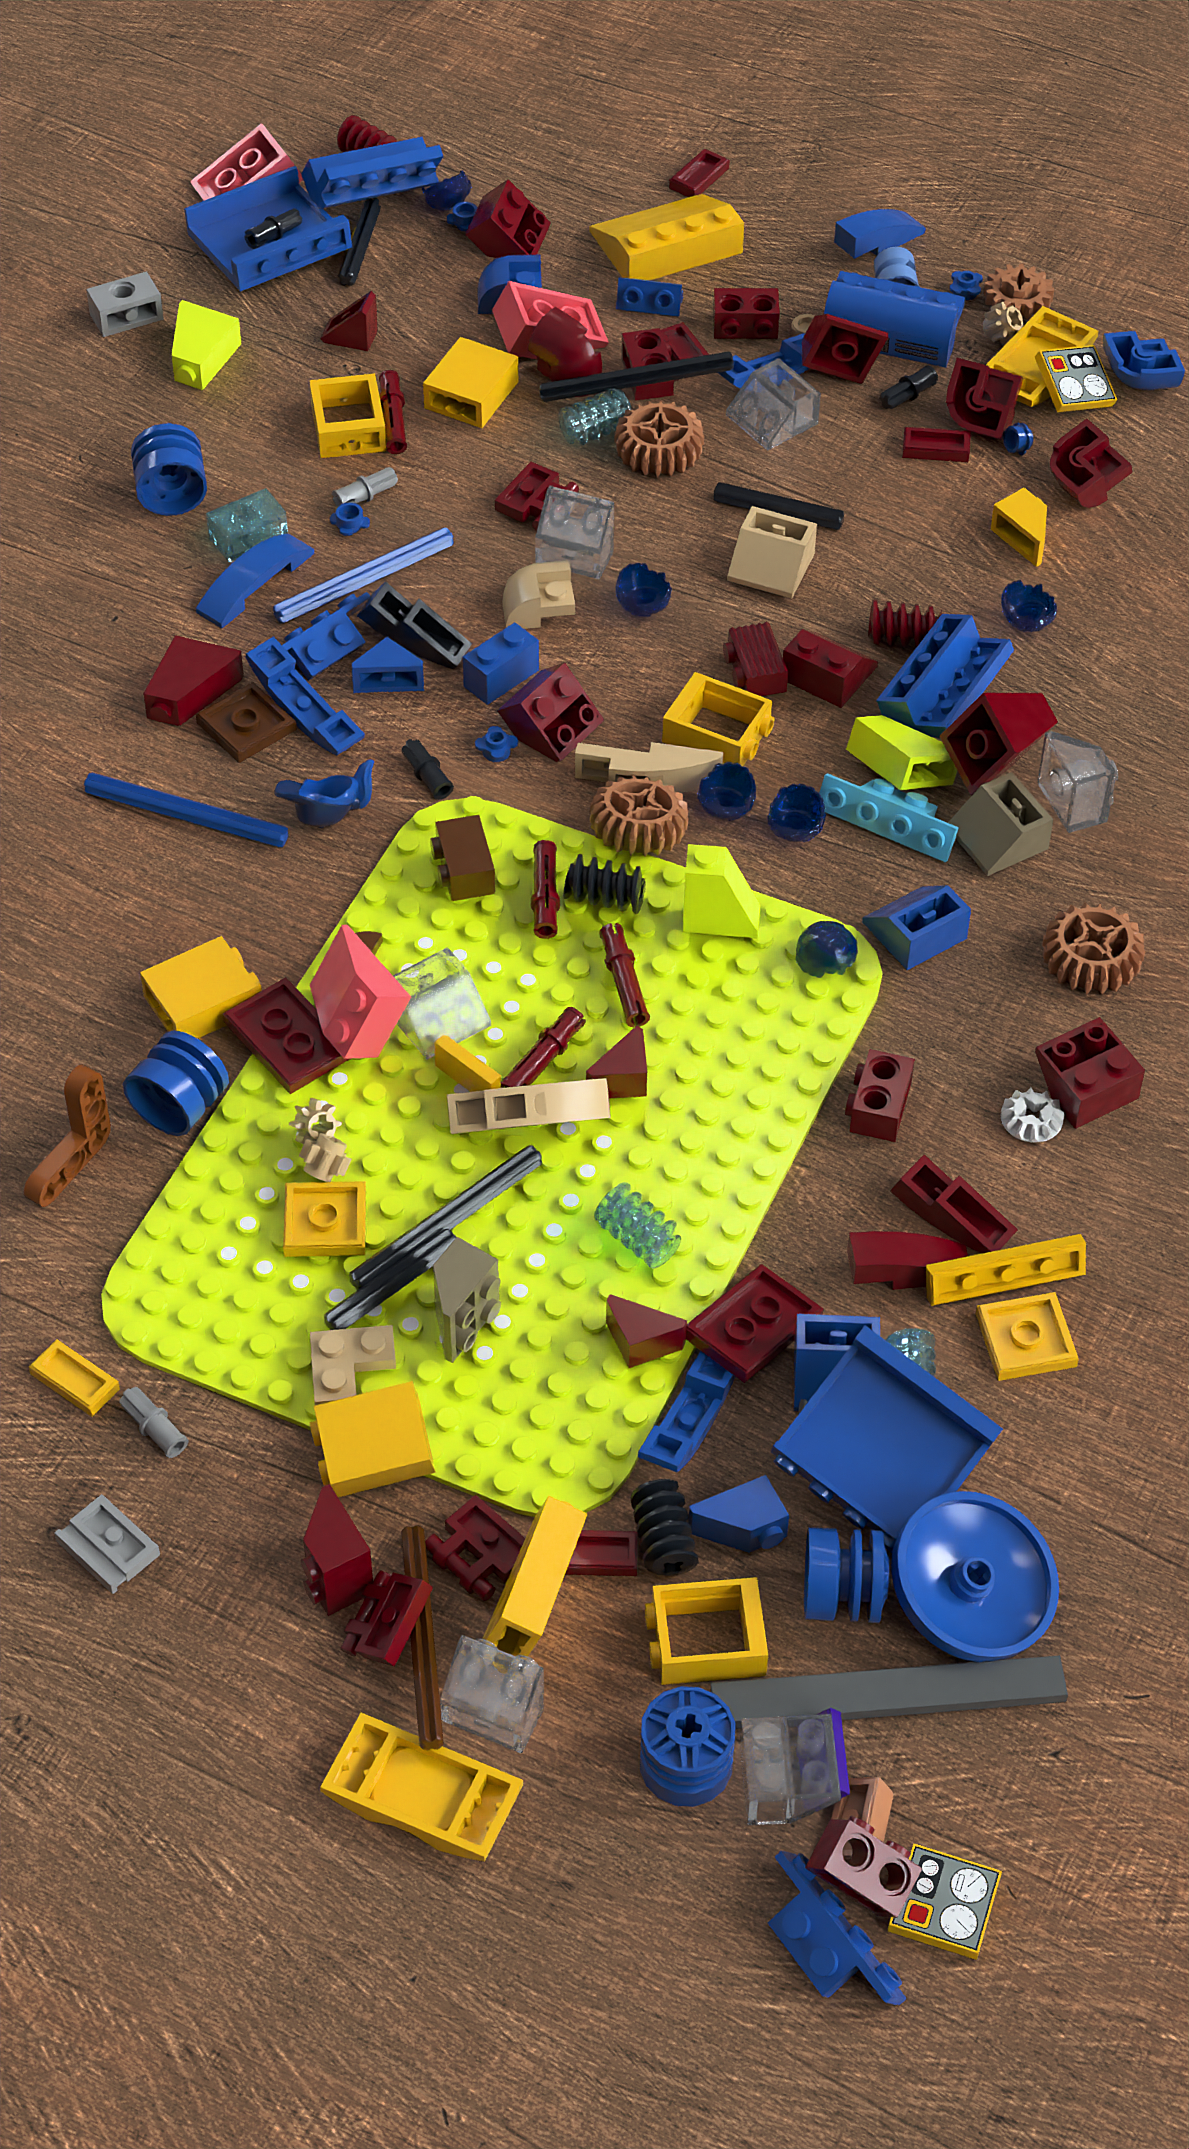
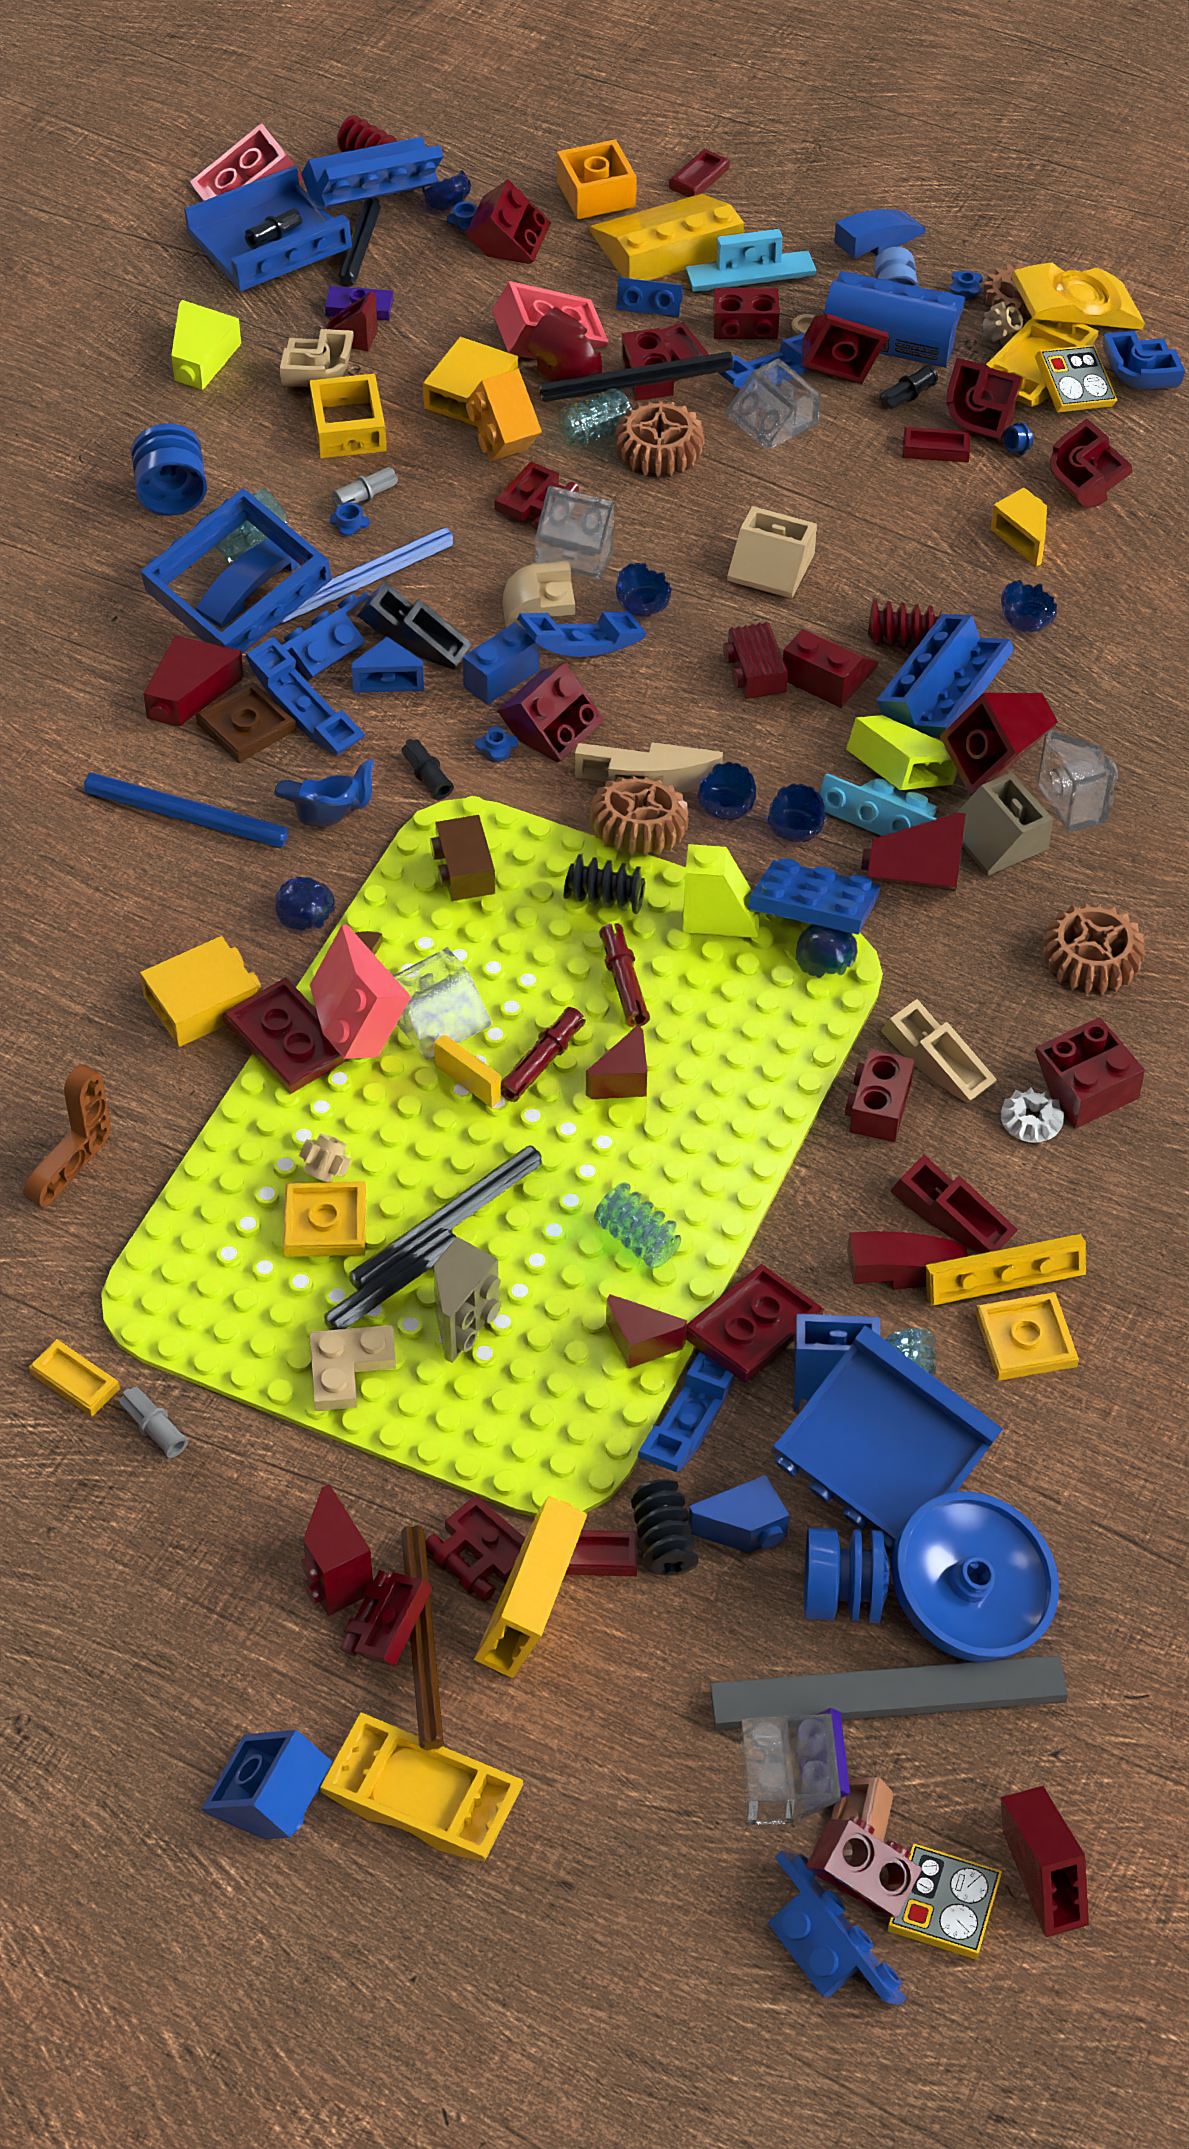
light grey plate [54,1494,160,1594] -> none
light grey brick [86,271,164,337] -> none
blue wheel [123,1030,229,1136] -> none
tan gear [289,1098,342,1144] -> none
yellow brick [310,1381,436,1497] -> none
dark red pin [379,370,407,454] -> none
clear slope [440,1635,544,1754] -> none
tan slope [447,1078,611,1134] -> none
blue brick [477,254,542,314] -> none
dark red pin [531,840,560,939] -> none
blue wheel [640,1686,735,1807] -> none
yellow window [645,1577,768,1685] -> none
yellow window [662,672,775,771] -> none
black axle [713,482,844,530] -> none
blue slope [862,885,971,970] -> none
none -> blue window [140,488,332,654]
none -> blue slope [202,1729,333,1839]
none -> clear blue hair [275,877,336,930]
none -> tan brick [280,329,354,388]
none -> dark purple plate [325,286,394,320]
none -> light orange brick [466,369,542,462]
none -> blue slope [517,612,647,657]
none -> light orange brick [557,139,637,219]
none -> medium azure bracket [685,229,816,292]
none -> blue plate [748,859,881,935]
none -> dark red slope [861,812,966,891]
none -> tan slope [881,999,997,1103]
none -> dark red slope [1001,1786,1089,1937]
none -> yellow slope [1011,262,1145,330]

